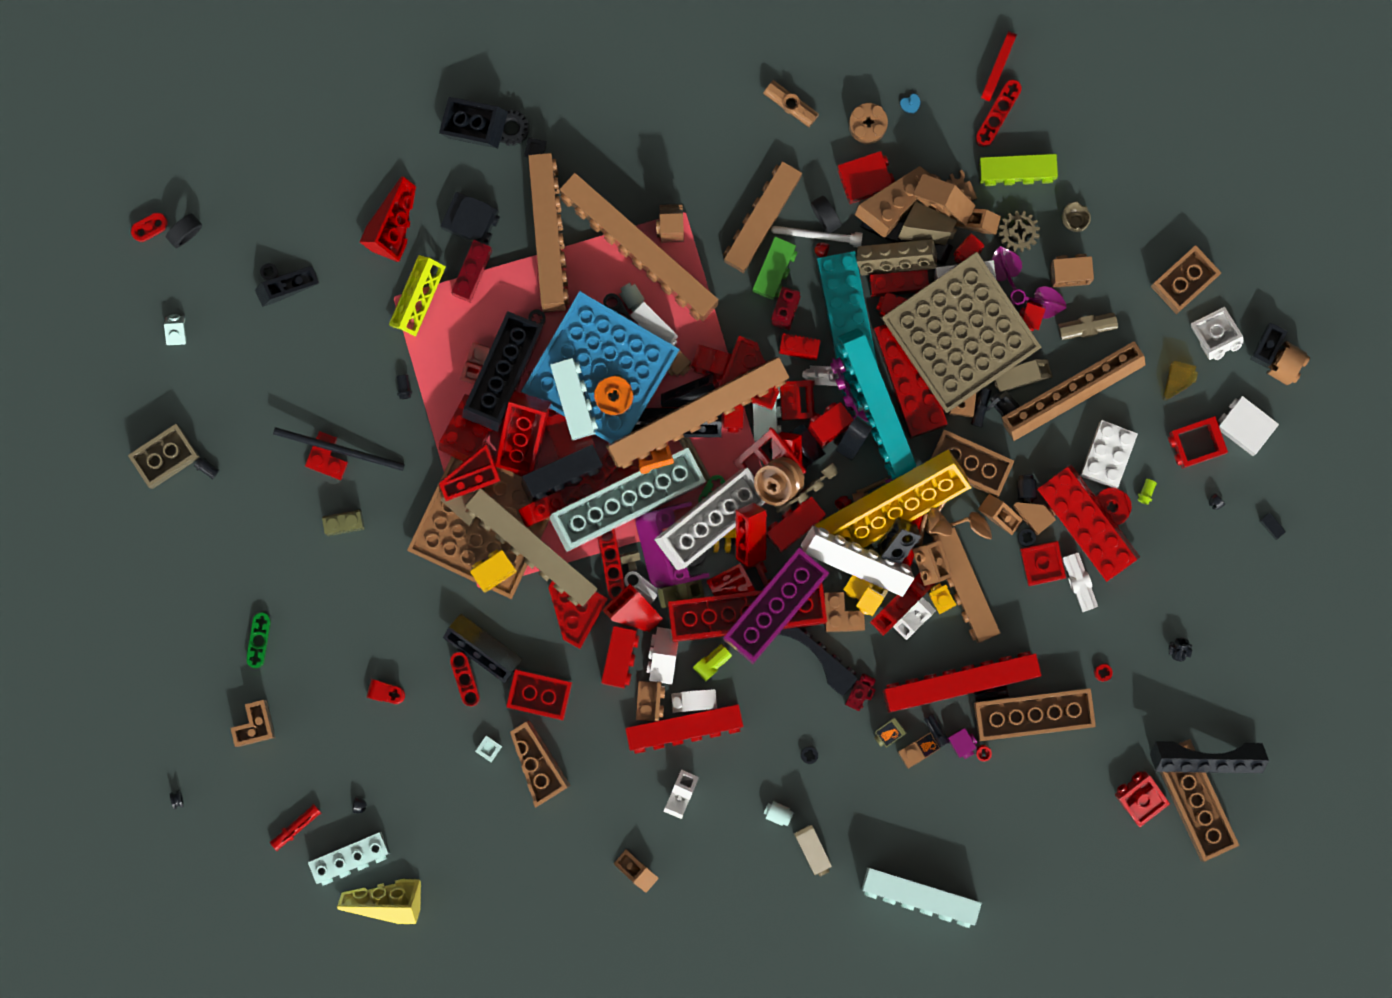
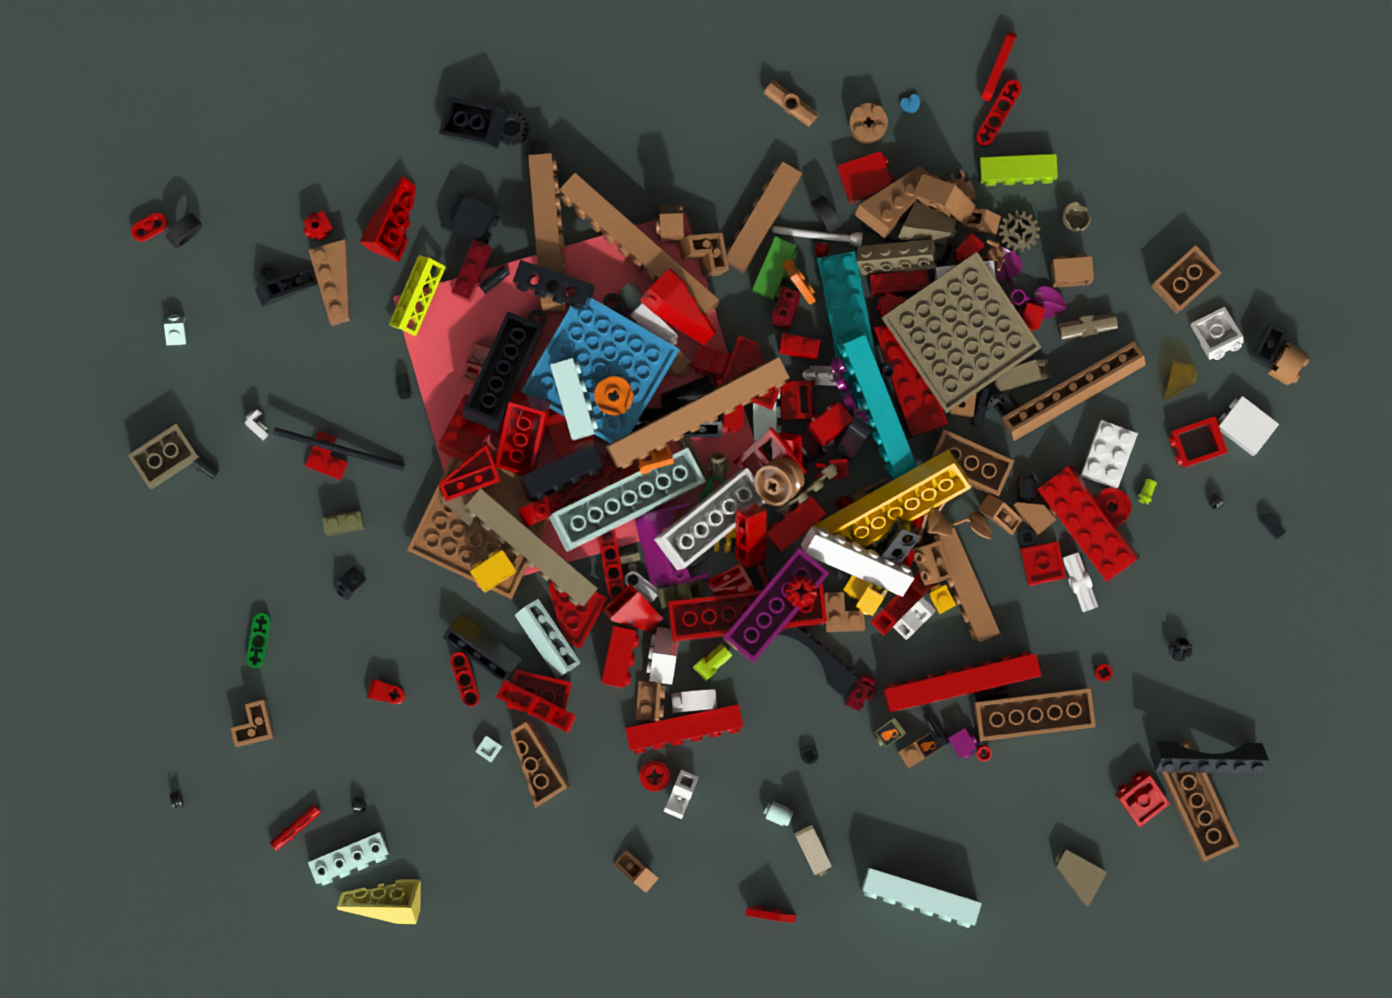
none -> white bracket [245,409,268,440]
none -> red brick [302,211,334,241]
none -> medium nougat wedge [308,239,351,326]
none -> black bracket [334,566,366,601]
none -> black piece [478,265,510,294]
none -> red slope [496,680,577,733]
none -> black brick [513,260,595,310]
none -> light aqua brick [515,599,581,679]
none -> red gear [639,761,670,792]
none -> red wedge [640,268,716,345]
none -> medium nougat brick [679,233,729,277]
none -> dark tan gear [707,452,730,476]
none -> red wing [745,905,796,923]
none -> orange plate [783,259,816,305]
none -> red gear [786,576,817,607]
none -> red plate [816,458,850,480]
none -> black hinge [878,363,894,379]
none -> medium nougat plant [981,239,1005,271]
none -> dark tan slope [1054,849,1107,906]

